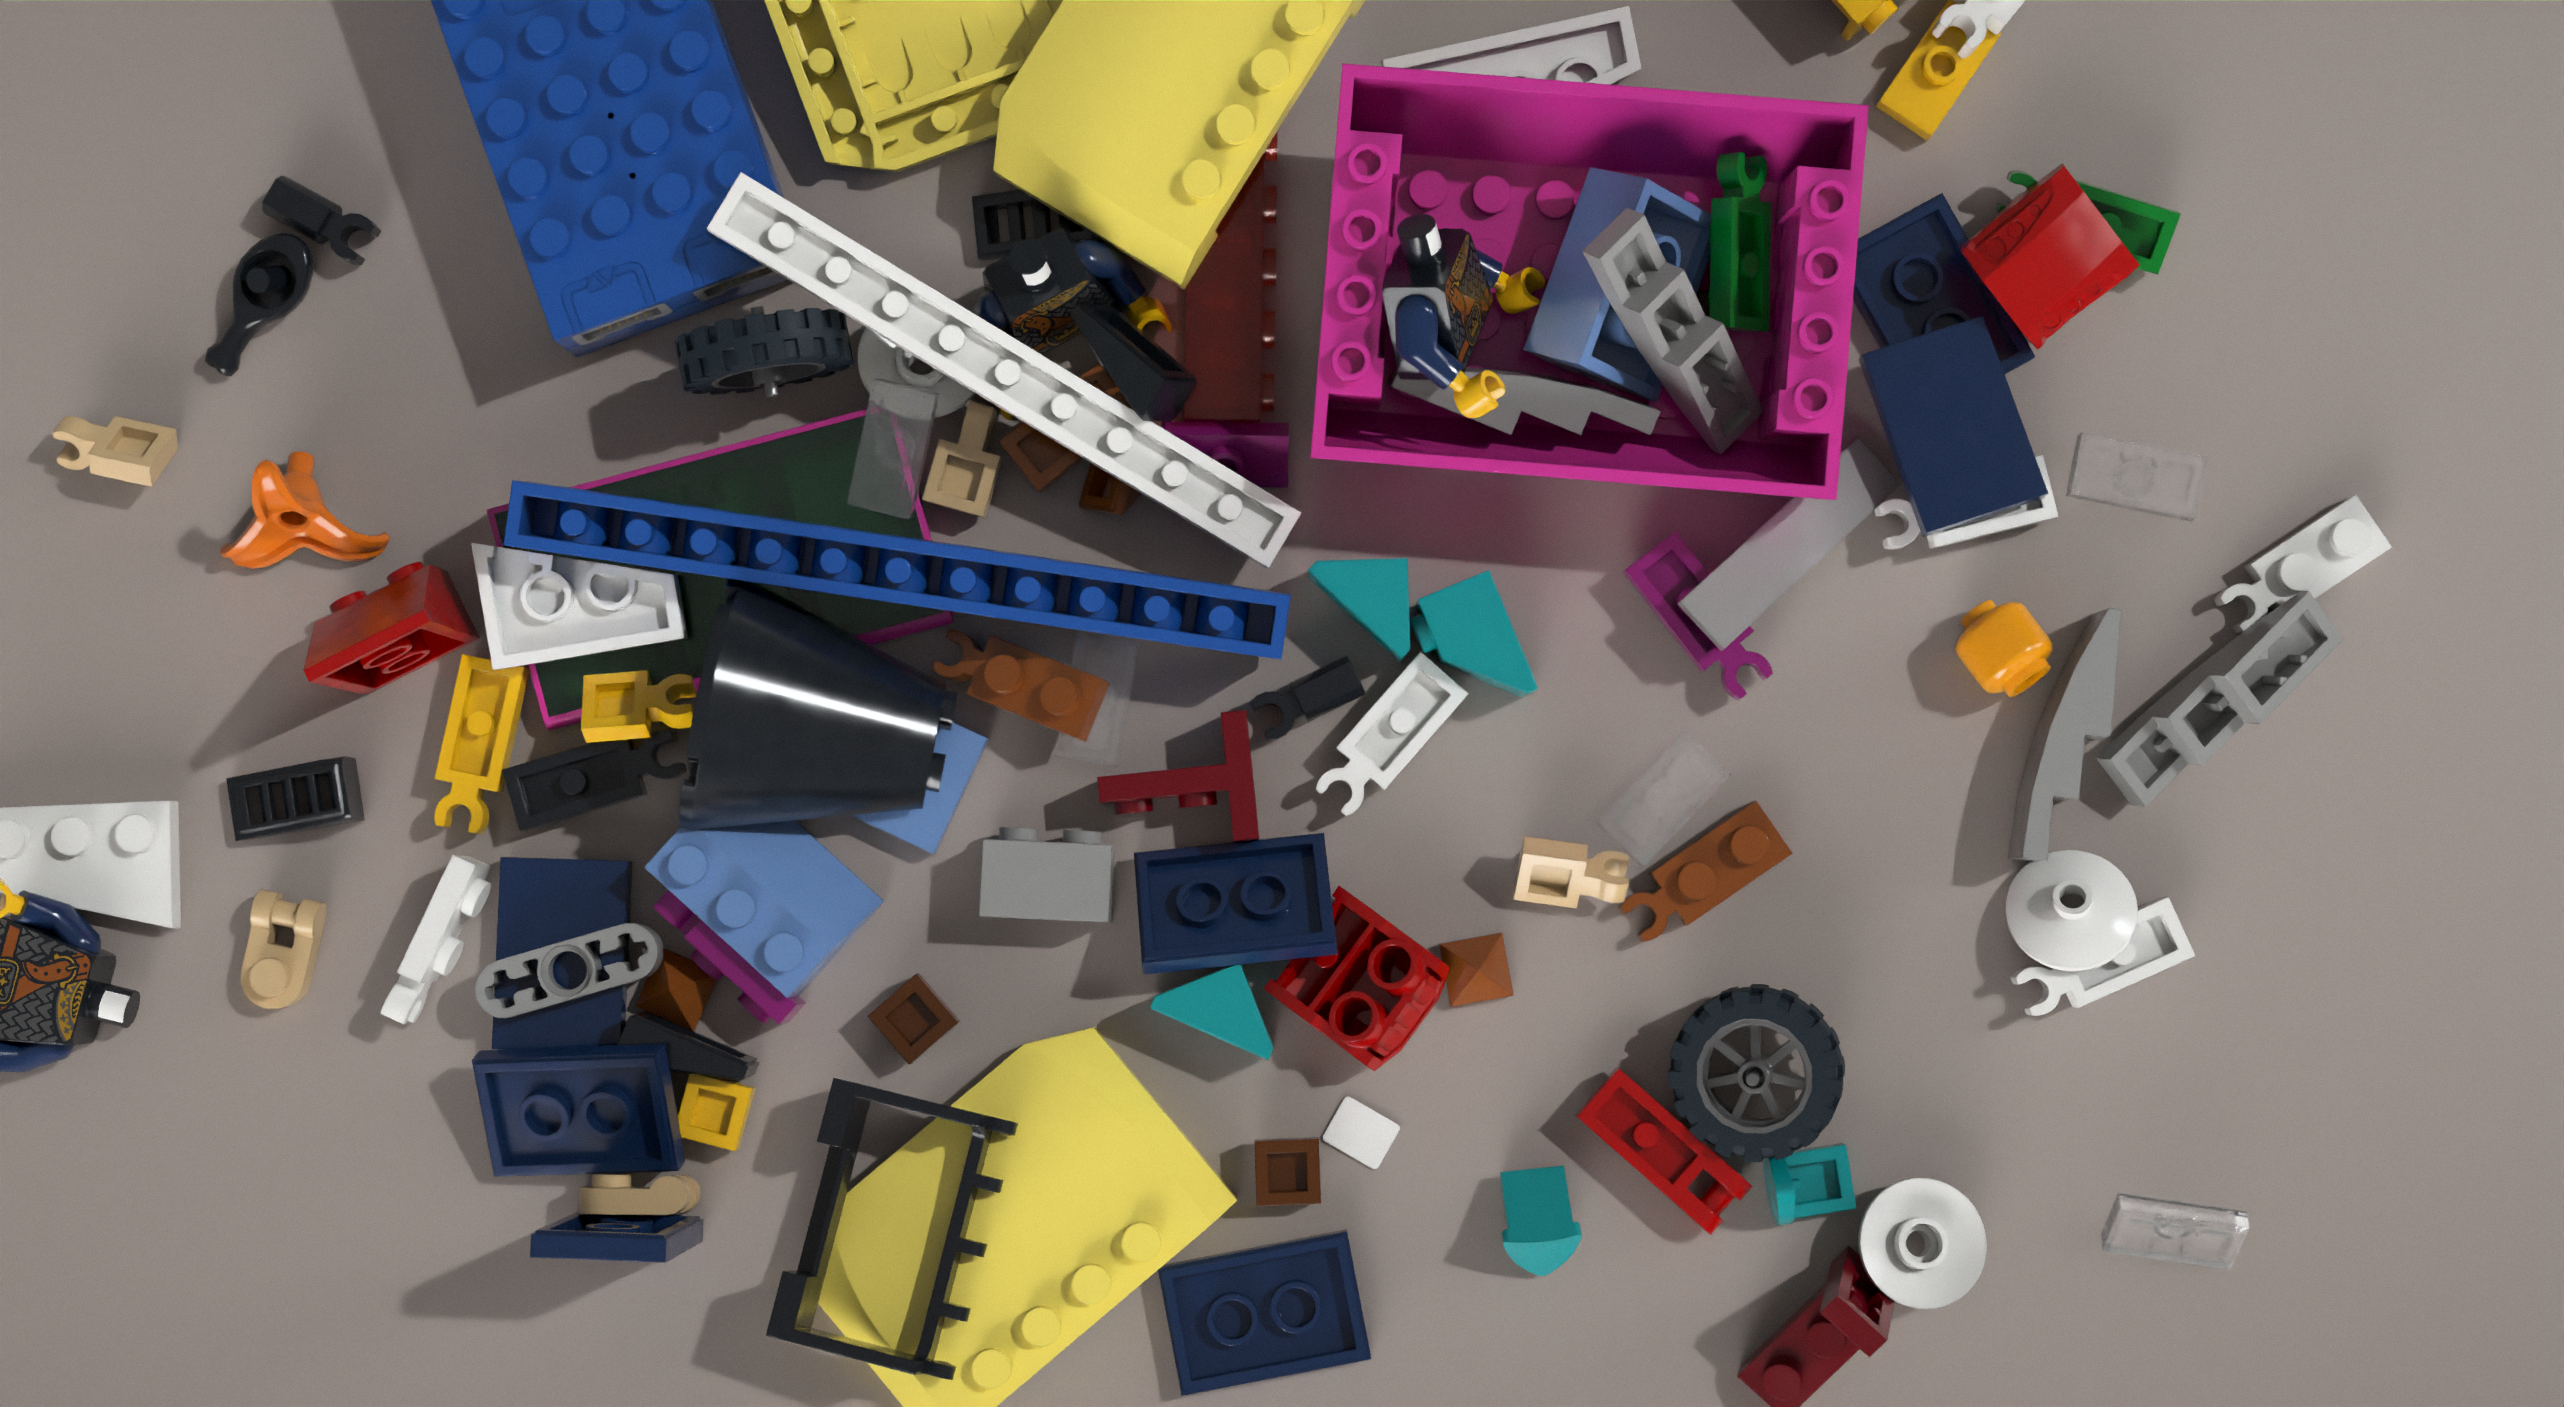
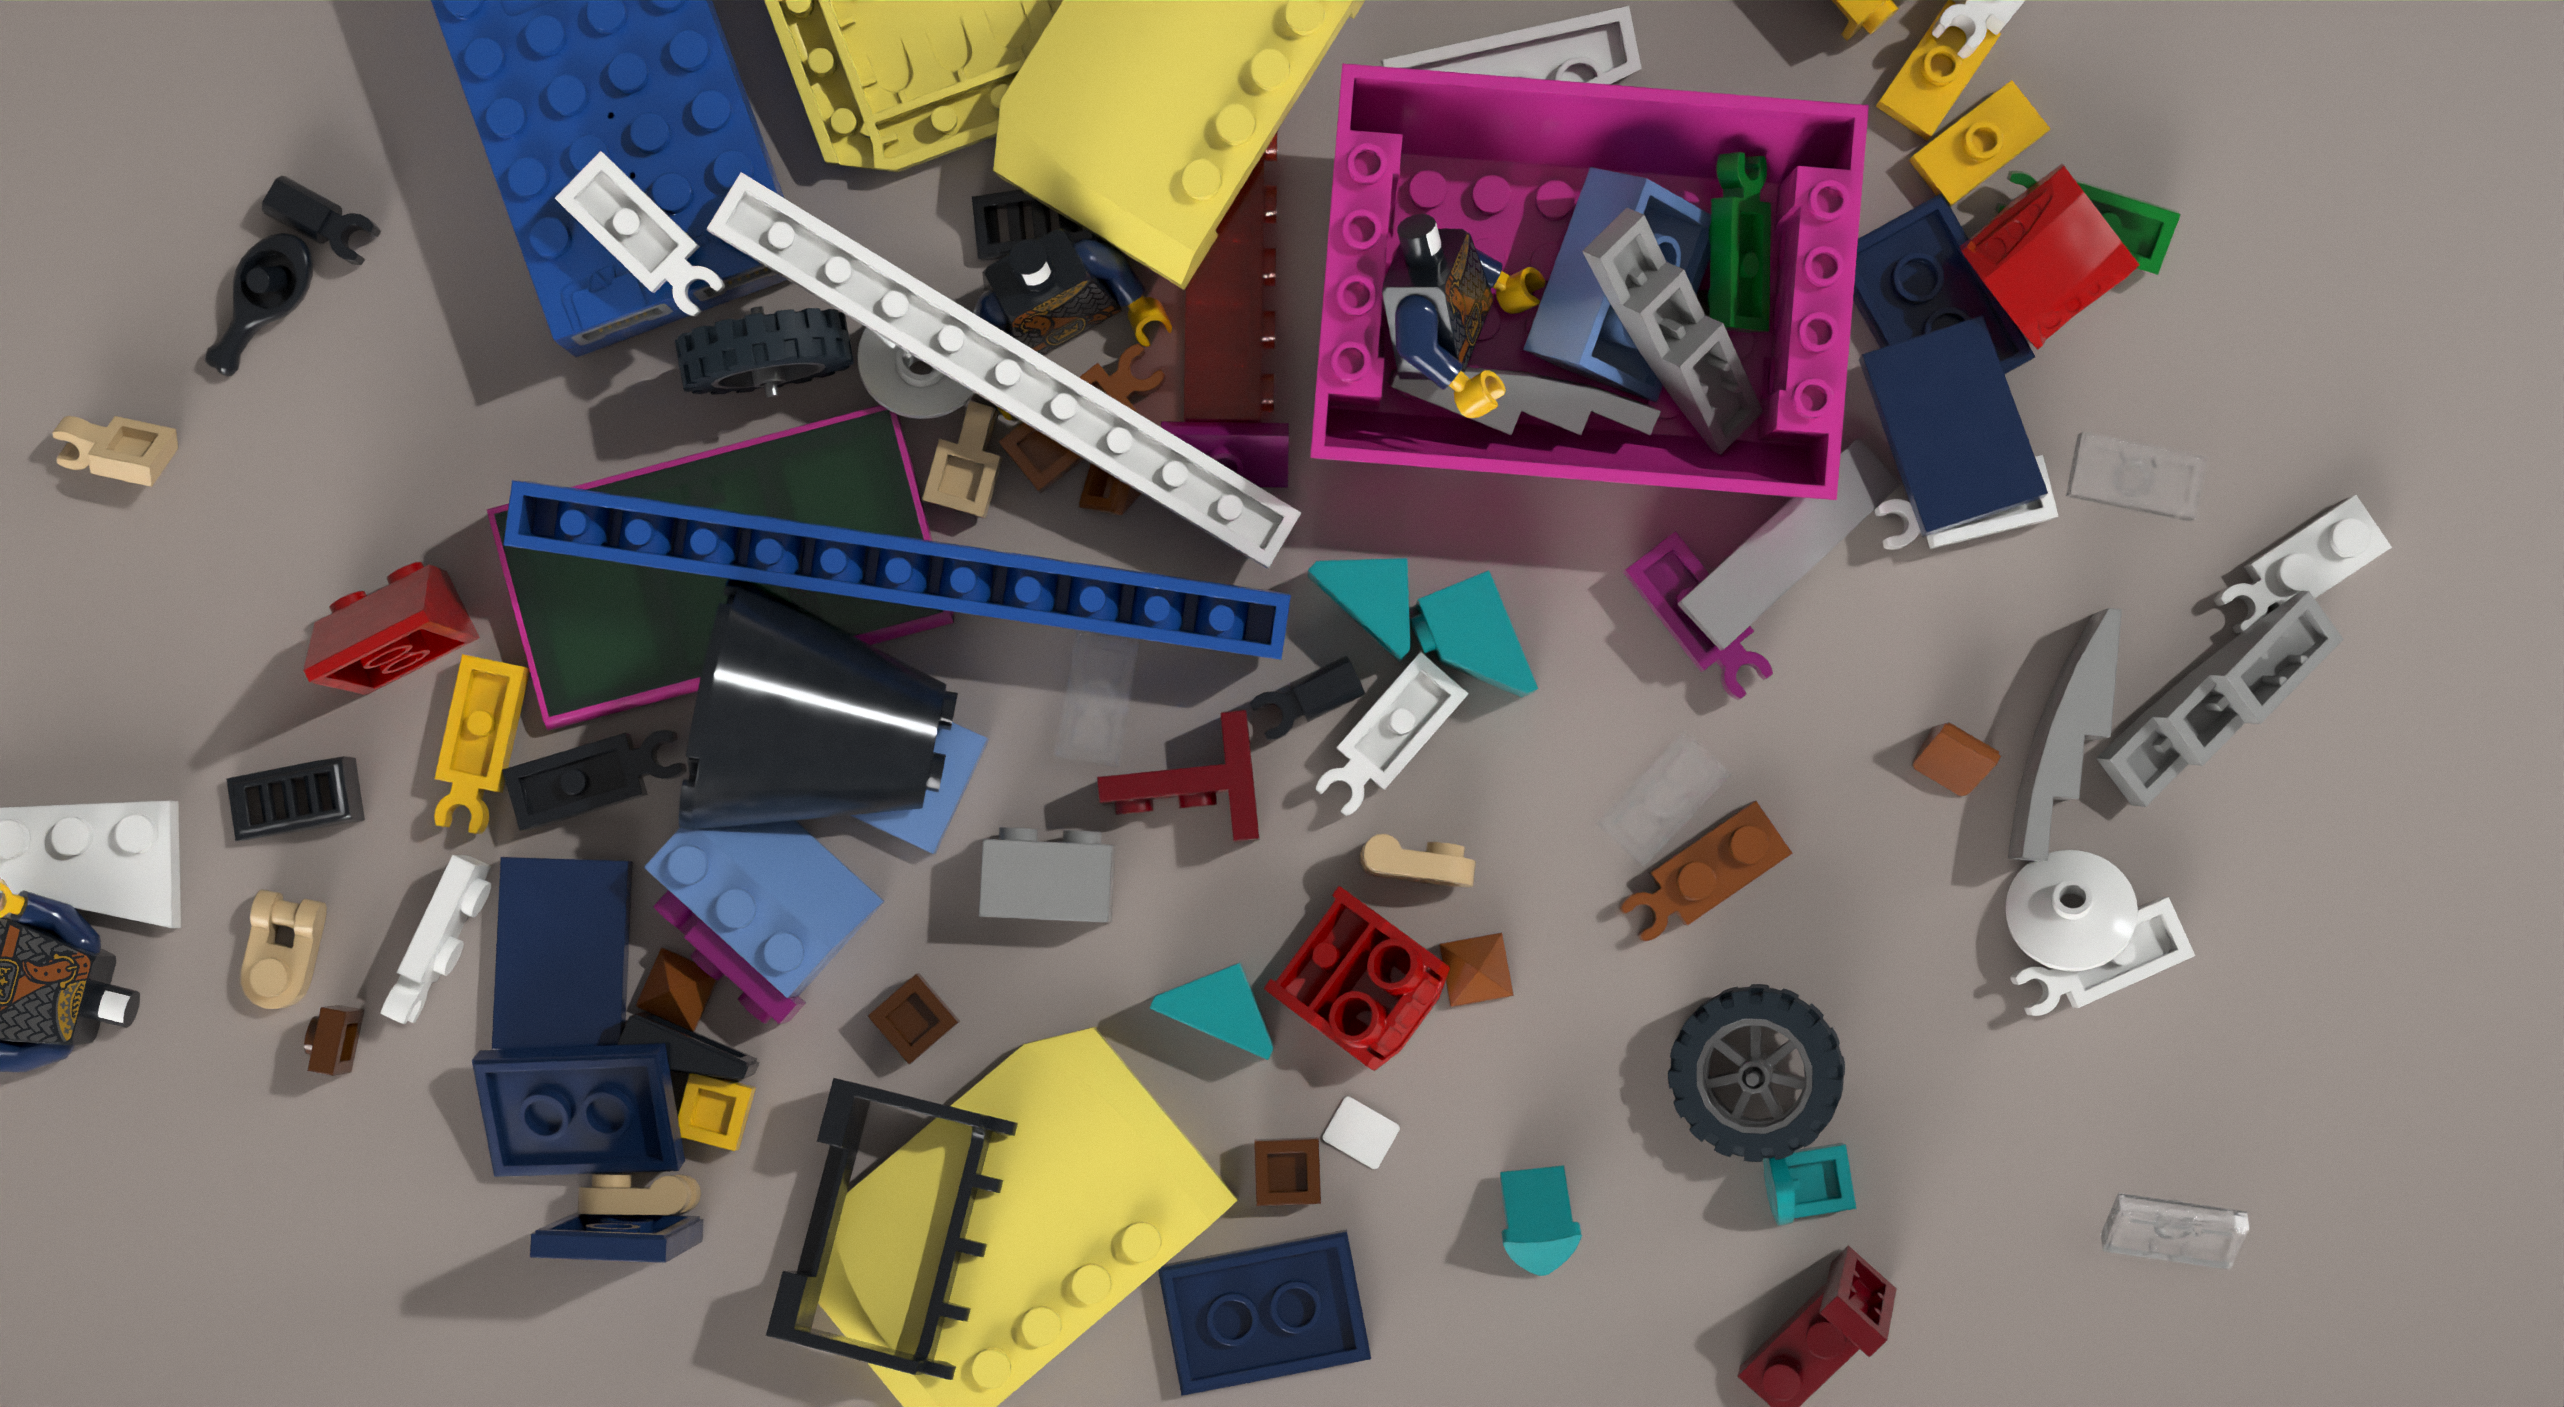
orange piece [220,451,390,569] -> none
white wing [471,543,688,670] -> none
light grey beam [475,923,664,1018] -> none
yellow plate [581,670,697,743] -> none
clear plate [847,378,940,520] -> none
dark orange plate [932,630,1110,742] -> none
black slope [1070,304,1198,422] -> none
dark blue tile [1134,833,1337,975] -> none
tan plate [1513,836,1629,909] -> none
red plate [1575,1067,1753,1235] -> none
white dish [1858,1178,1987,1309] -> none
light orange head [1955,600,2053,697] -> none
none -> reddish brown plate [304,1005,365,1076]
none -> white plate [555,151,725,317]
none -> tan plate [1359,834,1476,888]
none -> yellow plate [1909,80,2051,207]
none -> dark orange slope [1912,722,2001,796]

